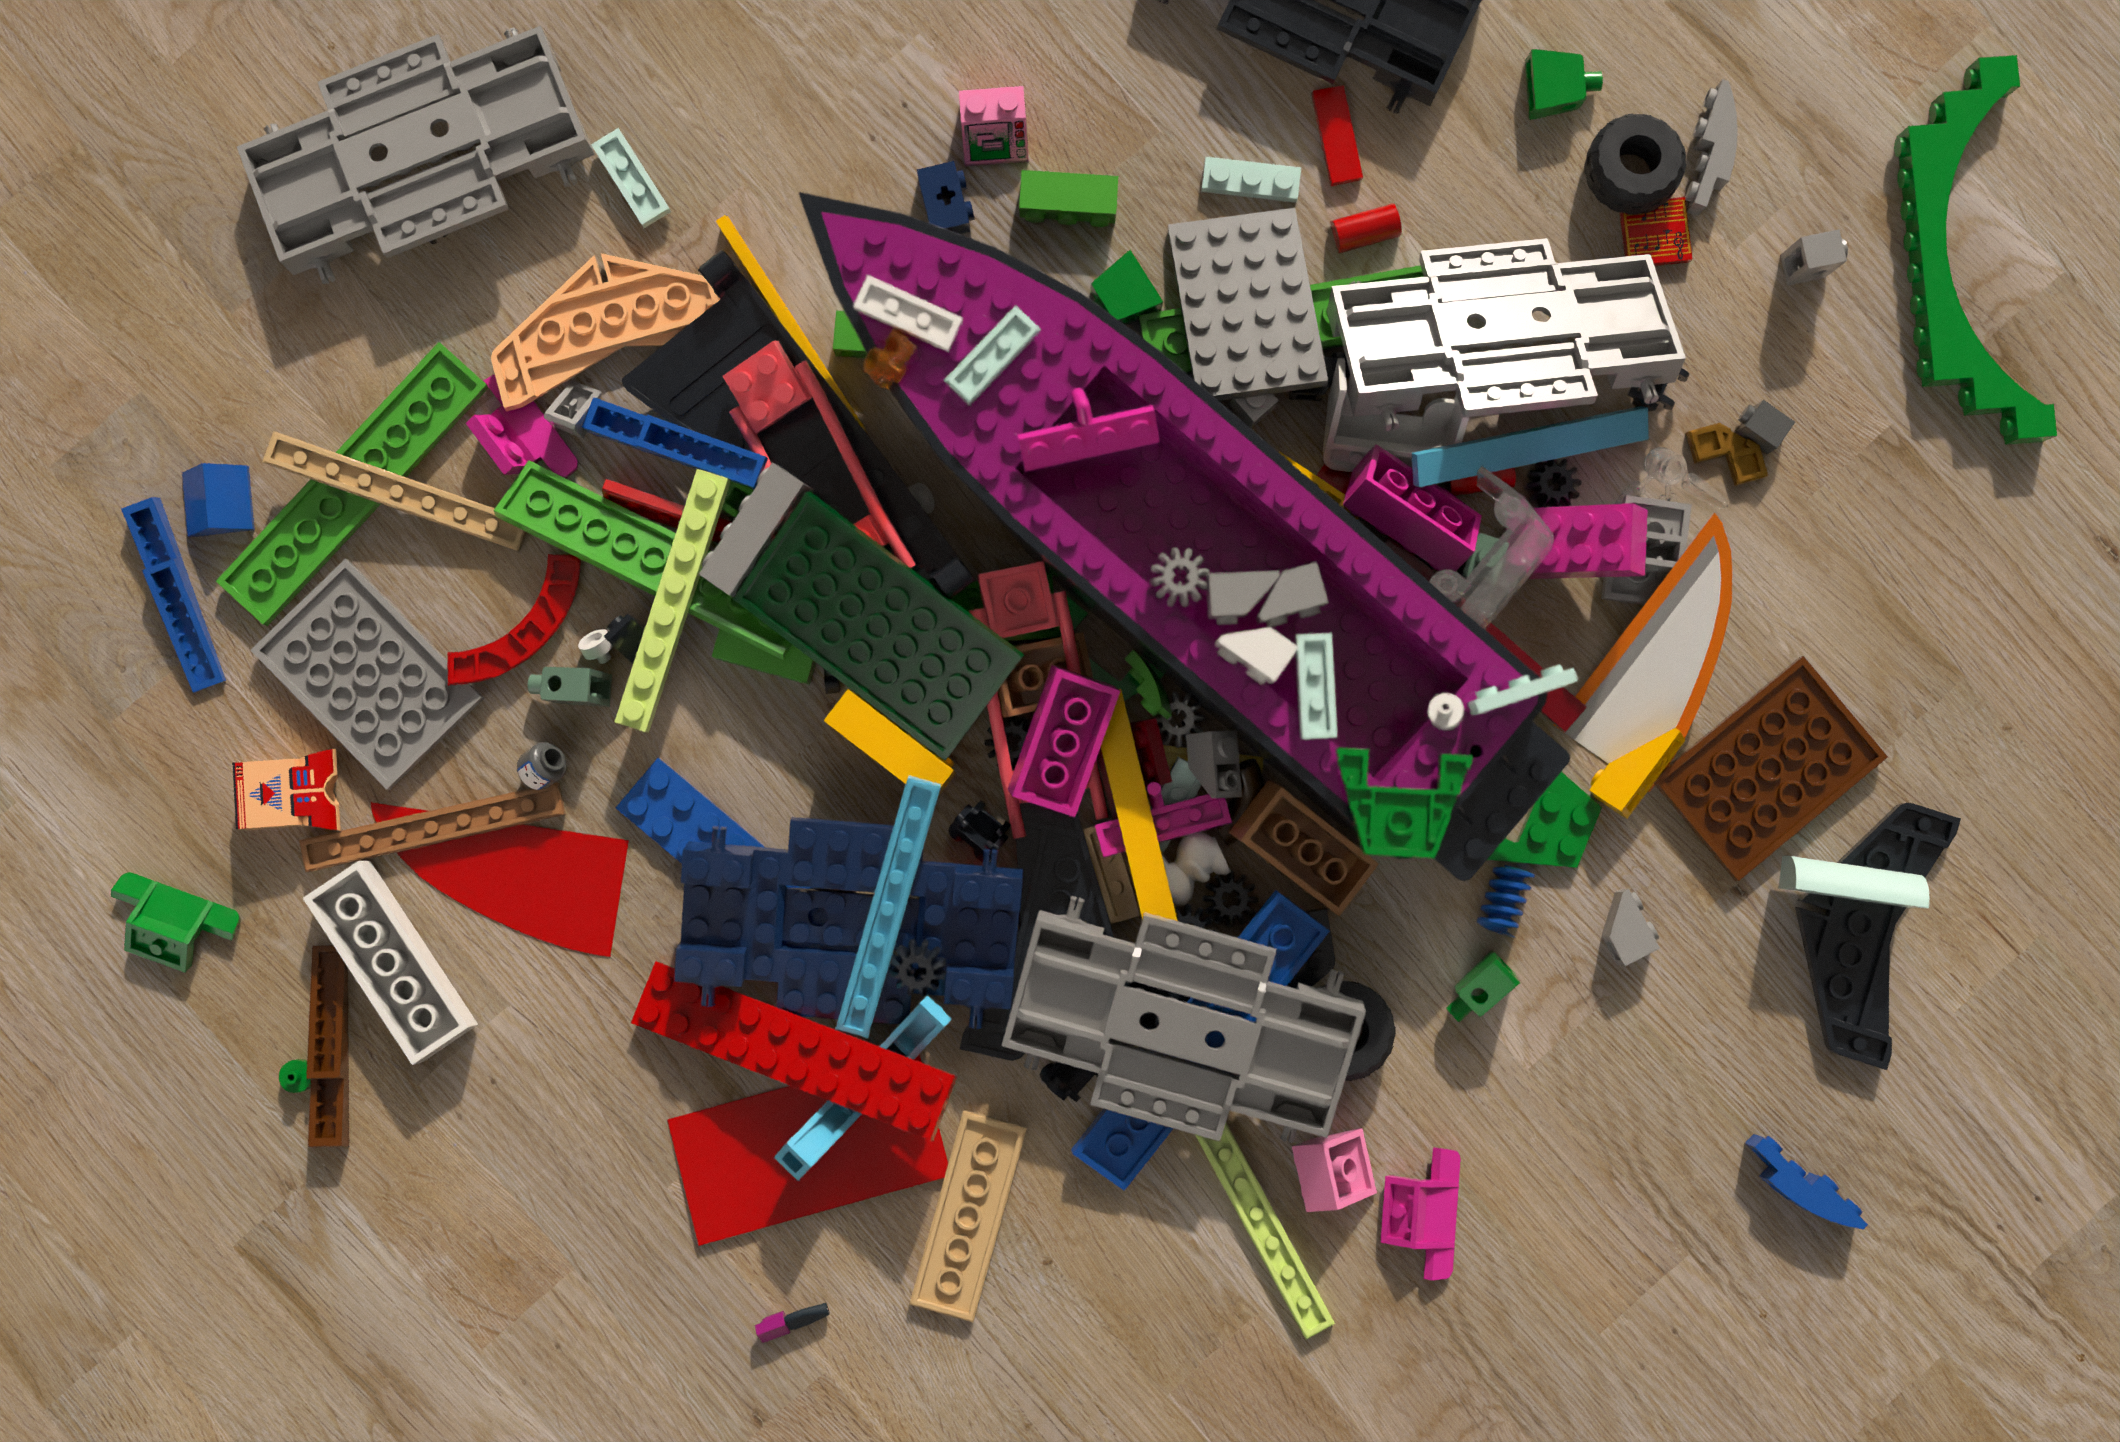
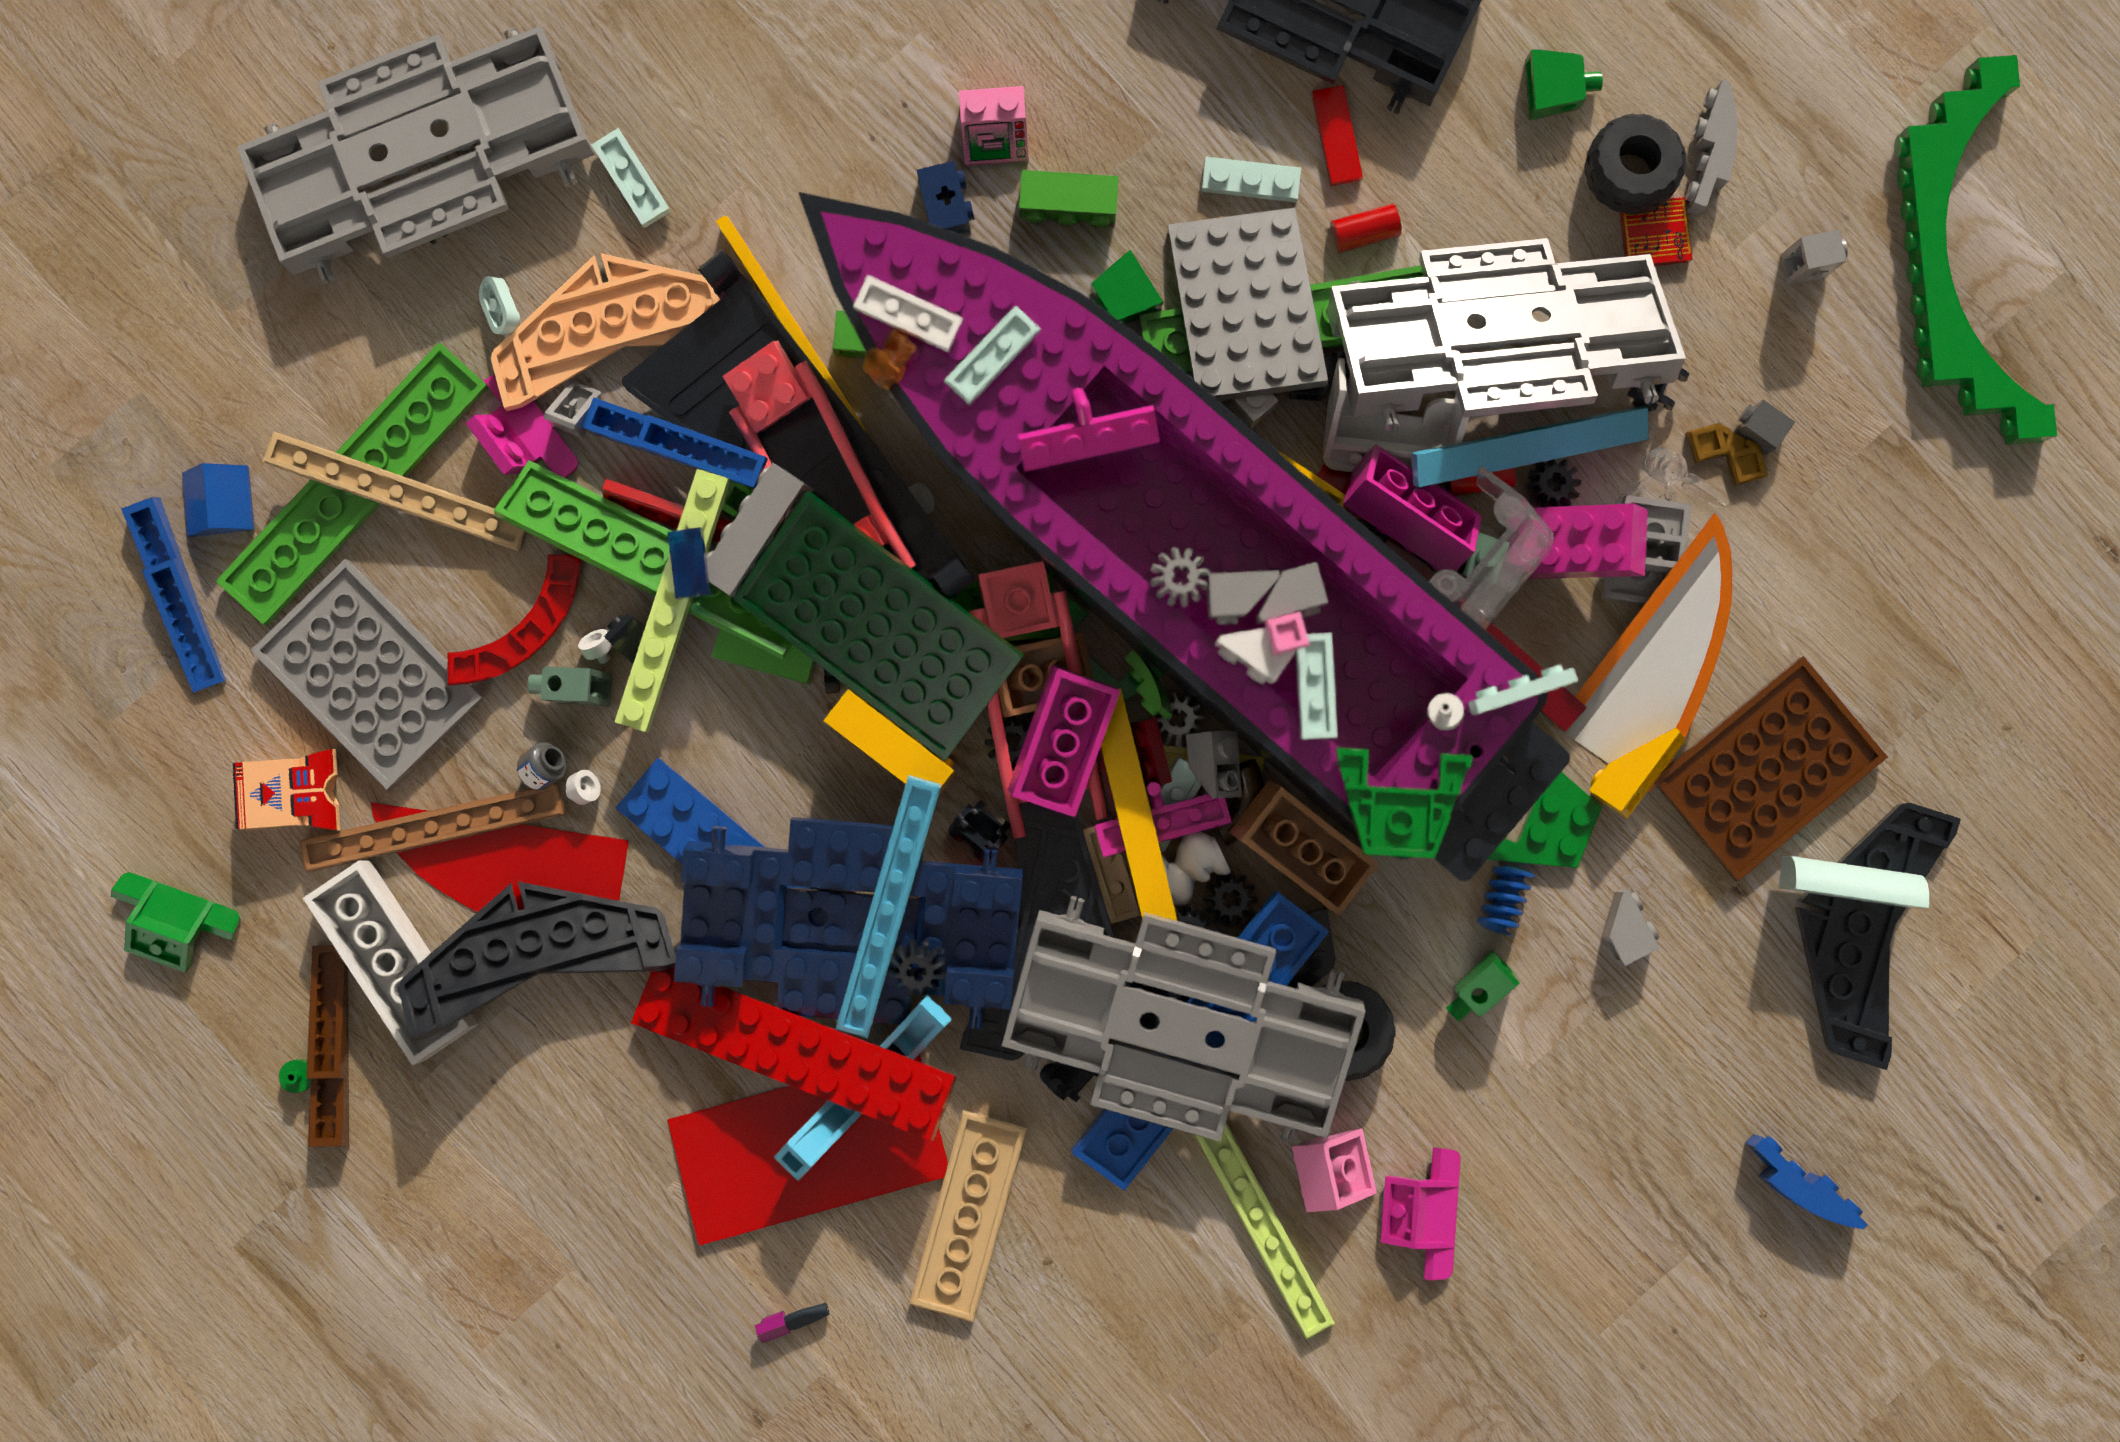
none -> black wing [398,881,676,1042]
none -> light aqua plate [479,276,520,335]
none -> white tile [566,770,601,805]
none -> clear blue tile [667,527,711,599]
none -> bright pink tile [1265,612,1310,656]

